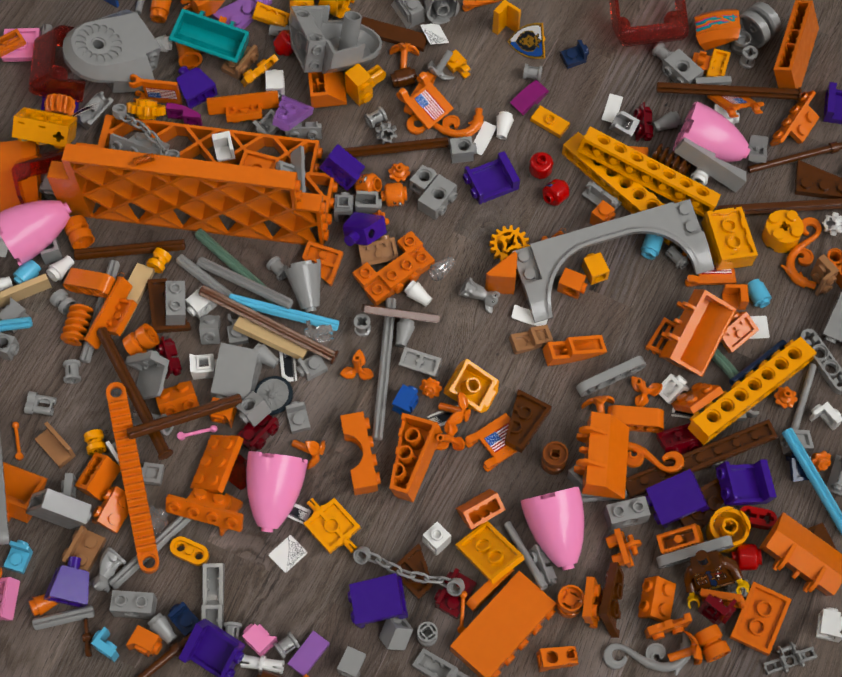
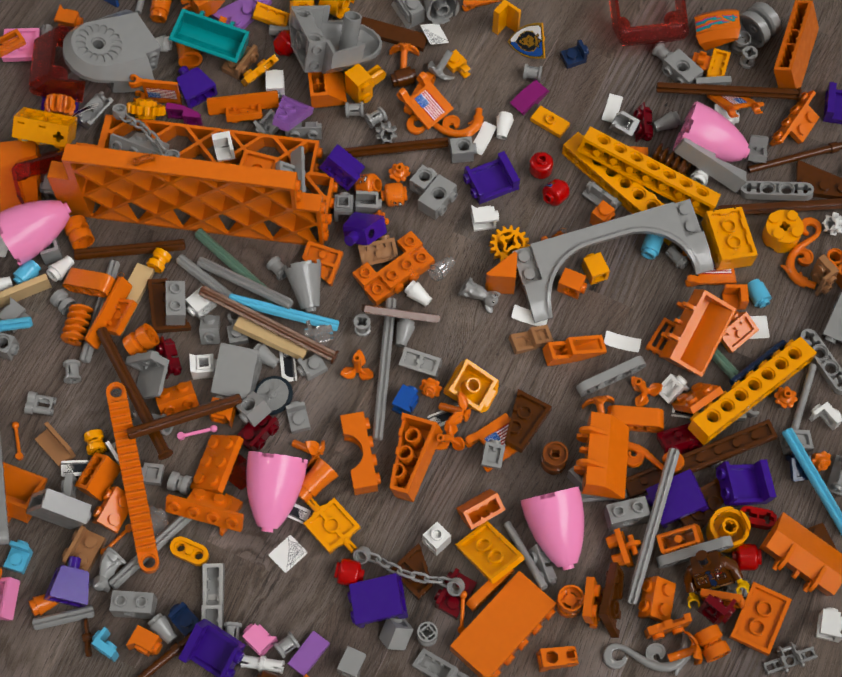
none -> orange window [54,4,84,32]
none -> sticker [61,460,90,477]
none -> orange hinge [100,524,132,555]
none -> light grey wheel [167,471,193,495]
none -> orange plant [298,457,339,503]
none -> red head [334,558,365,586]
none -> light grey bush [345,101,364,118]
none -> white window [471,205,499,232]
none -> light grey bracket [481,440,505,470]
none -> white sticker [604,331,641,352]
none -> light grey axle [626,448,680,605]
none -> light grey beam [740,181,814,201]

